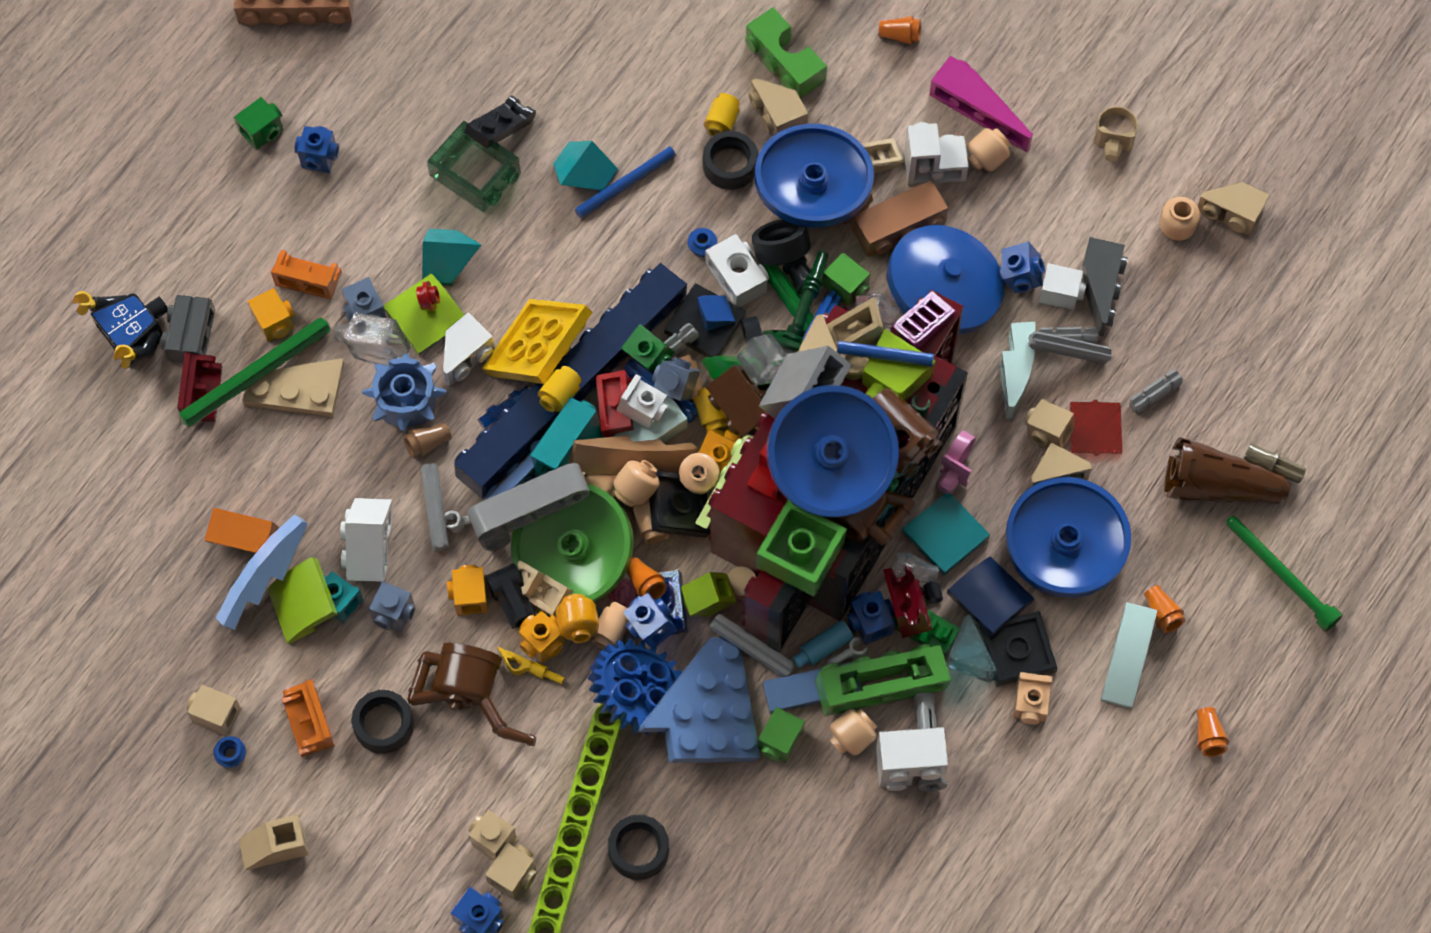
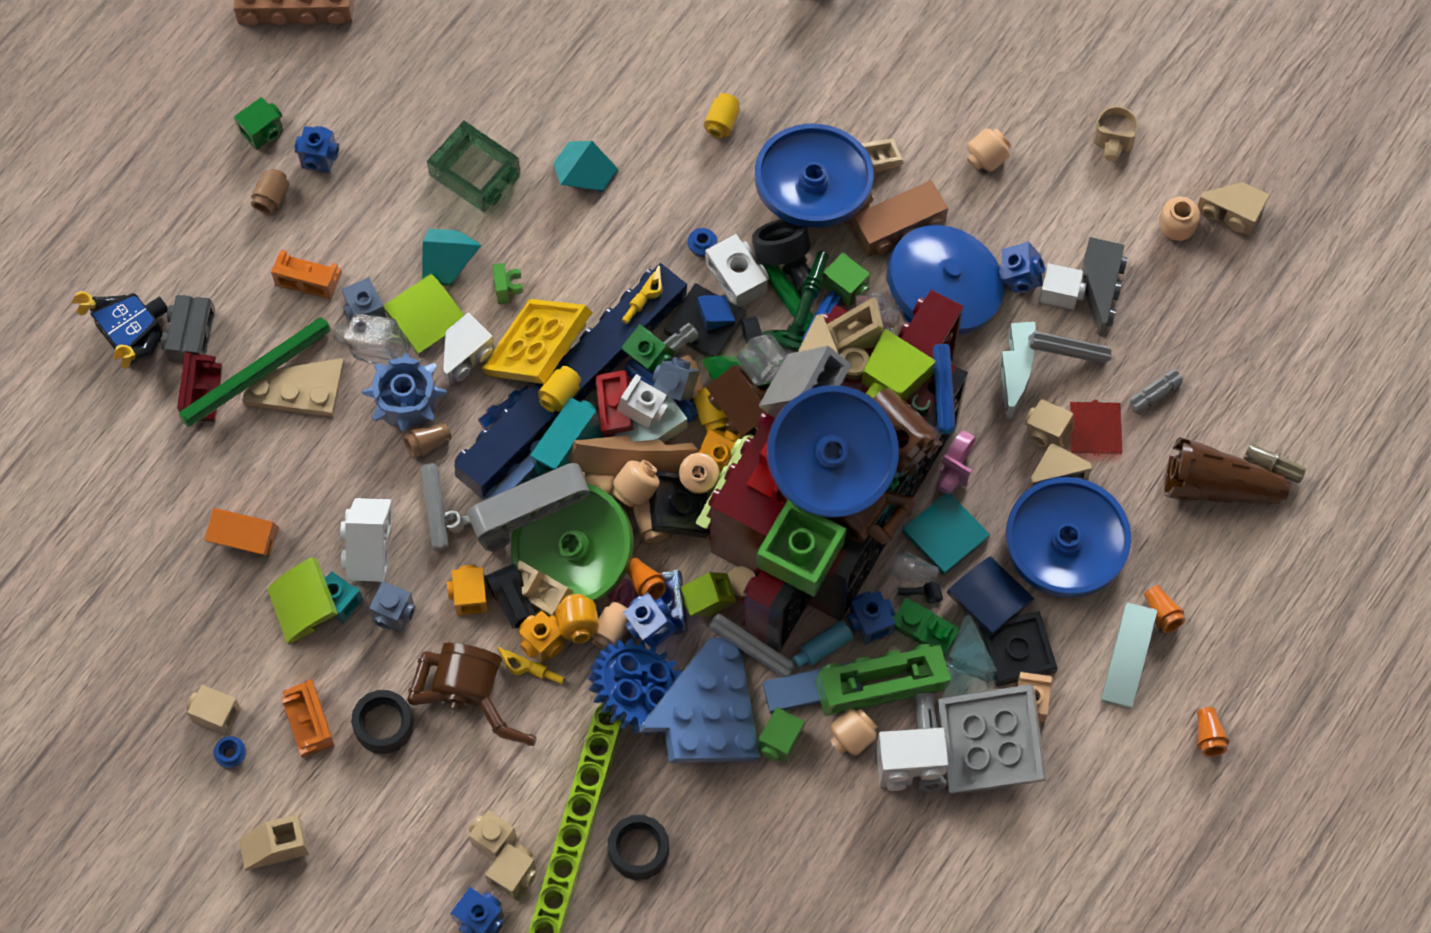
light blue slope [216,515,308,630] -> none
light orange brick [247,288,295,342] -> none
red plate [416,281,440,311] -> none
black plate [464,95,536,149] -> none
blue bar [575,146,676,218] -> none
black tyre [703,131,758,190] -> none
bright green arch [745,7,827,98] -> none
tan slope [748,78,808,136] -> none
white hand [828,637,868,664] -> none
blue bar [837,341,934,367] -> none
orange cone [879,16,921,44] -> none
dark red hinge [883,565,933,638] -> none
slope [891,292,956,350] -> none
white brick [904,122,968,185] -> none
dark pink slope [929,56,1033,153] -> none
light grey axle [1039,327,1098,344] -> none
green piece [1226,516,1343,632] -> none
none -> medium nougat brick [251,169,290,215]
none -> bright green tile [492,263,523,304]
none -> yellow hand [621,266,663,324]
none -> blue axle [932,344,955,434]
none -> light grey plate [938,684,1047,795]

